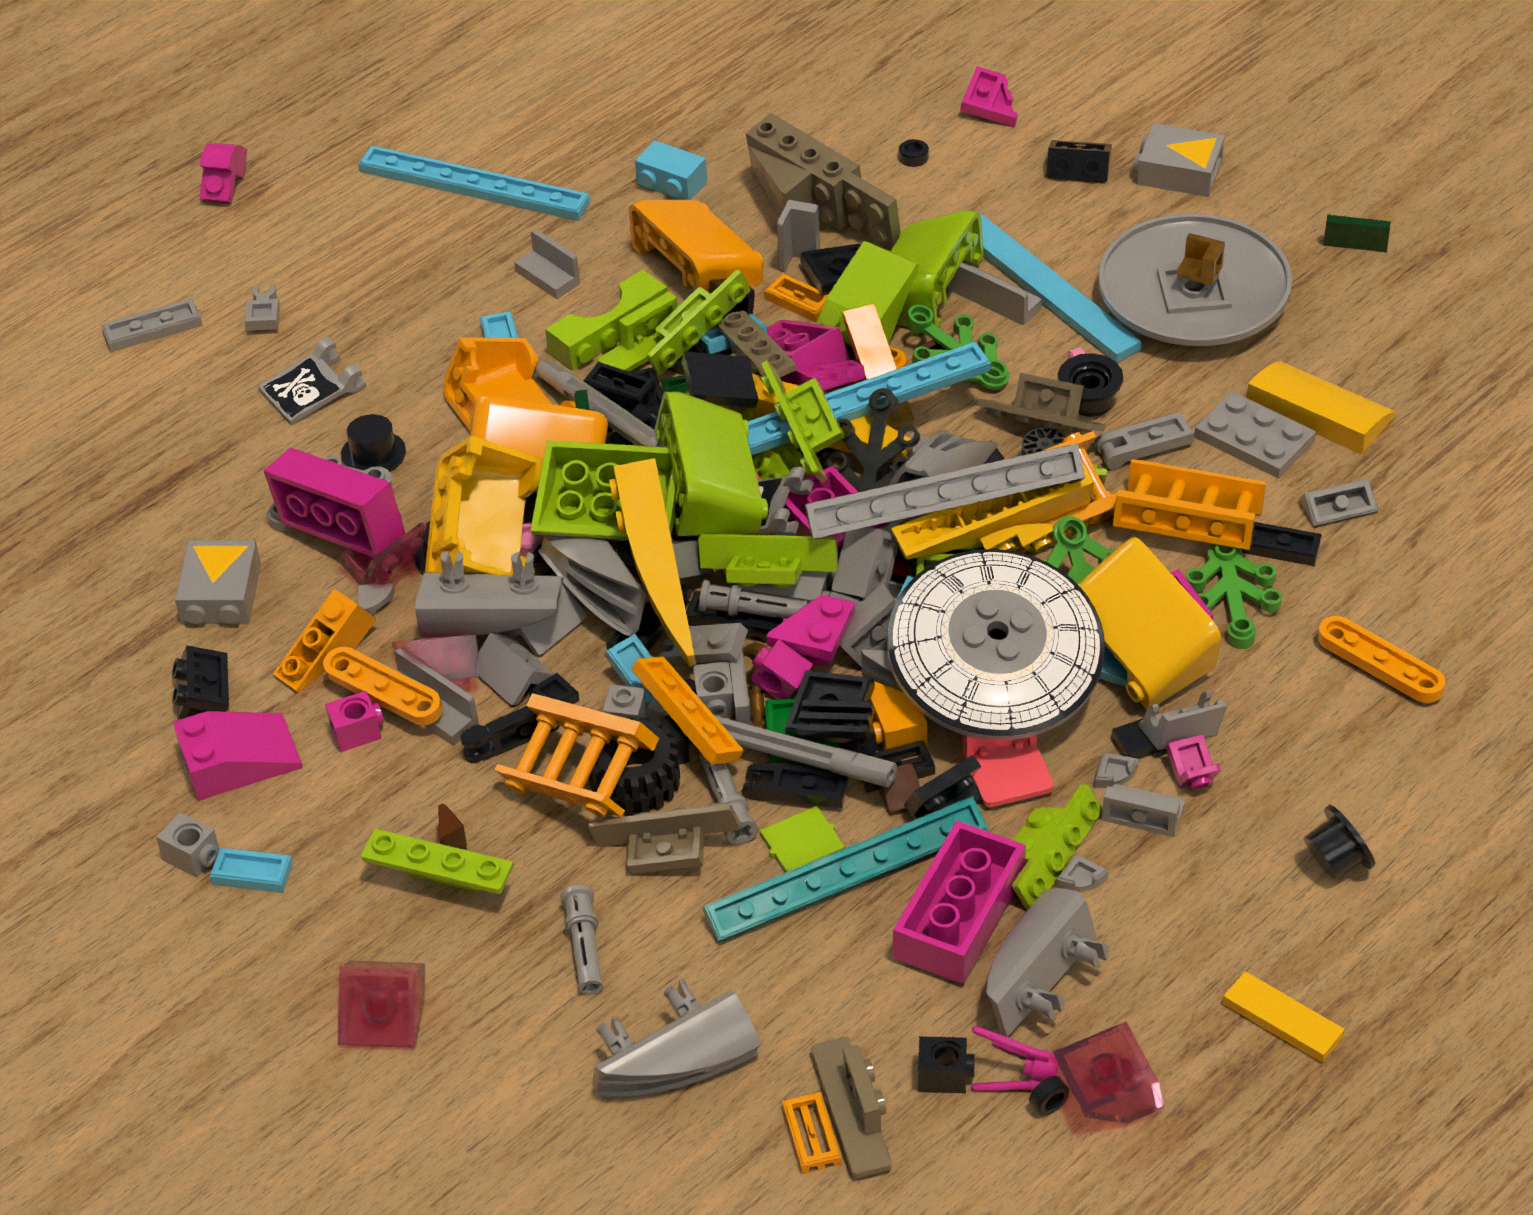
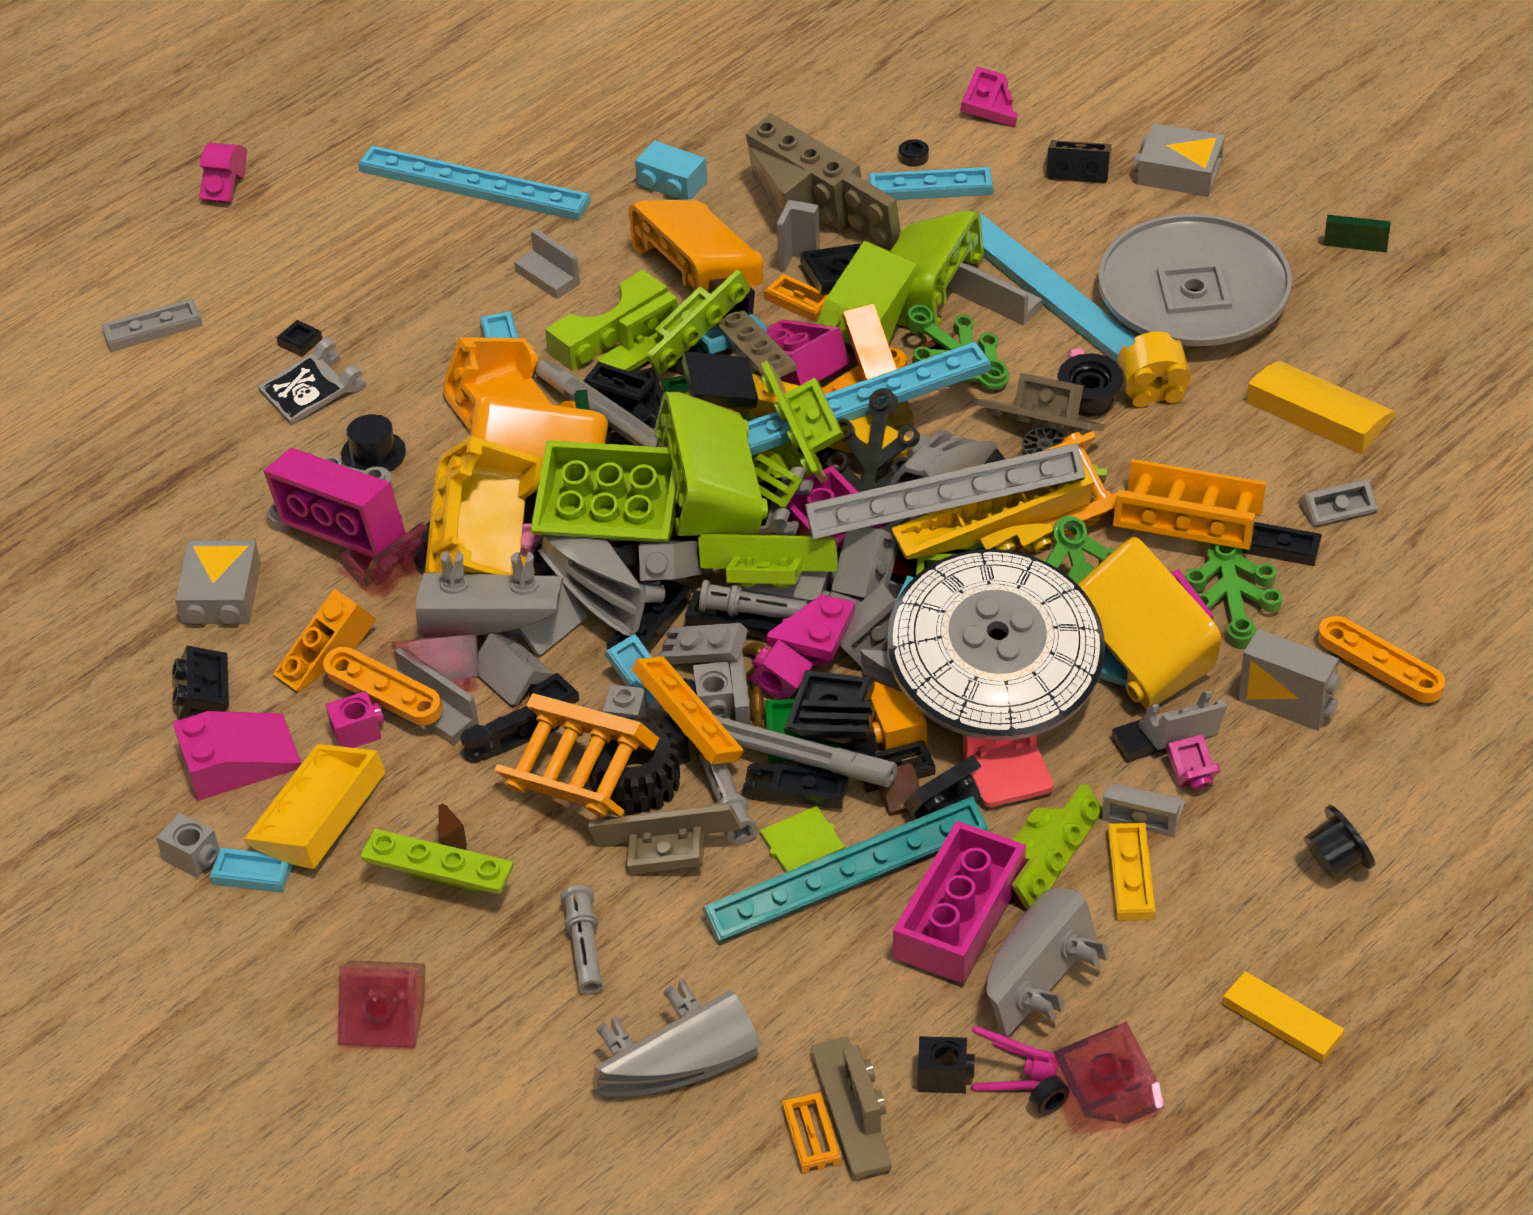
light grey plate [245,285,280,331] -> none
light grey tile [357,583,395,615] -> none
yellow slope [609,458,696,667] -> none
dark pink wing [791,360,865,390] -> none
light grey tile [1056,854,1109,892] -> none
light grey plate [1094,412,1194,470] -> none
light grey tile [1095,752,1139,788] -> none
pearl gold panel [1177,233,1225,286] -> none
light grey plate [1194,391,1316,479] -> none
none -> yellow slope [244,744,386,869]
none -> black tile [276,320,323,357]
none -> lime tile [754,453,803,508]
none -> medium azure tile [869,167,993,200]
none -> yellow tile [1108,823,1156,921]
none -> yellow brick [1118,331,1191,407]
none -> light grey brick [1238,629,1342,731]

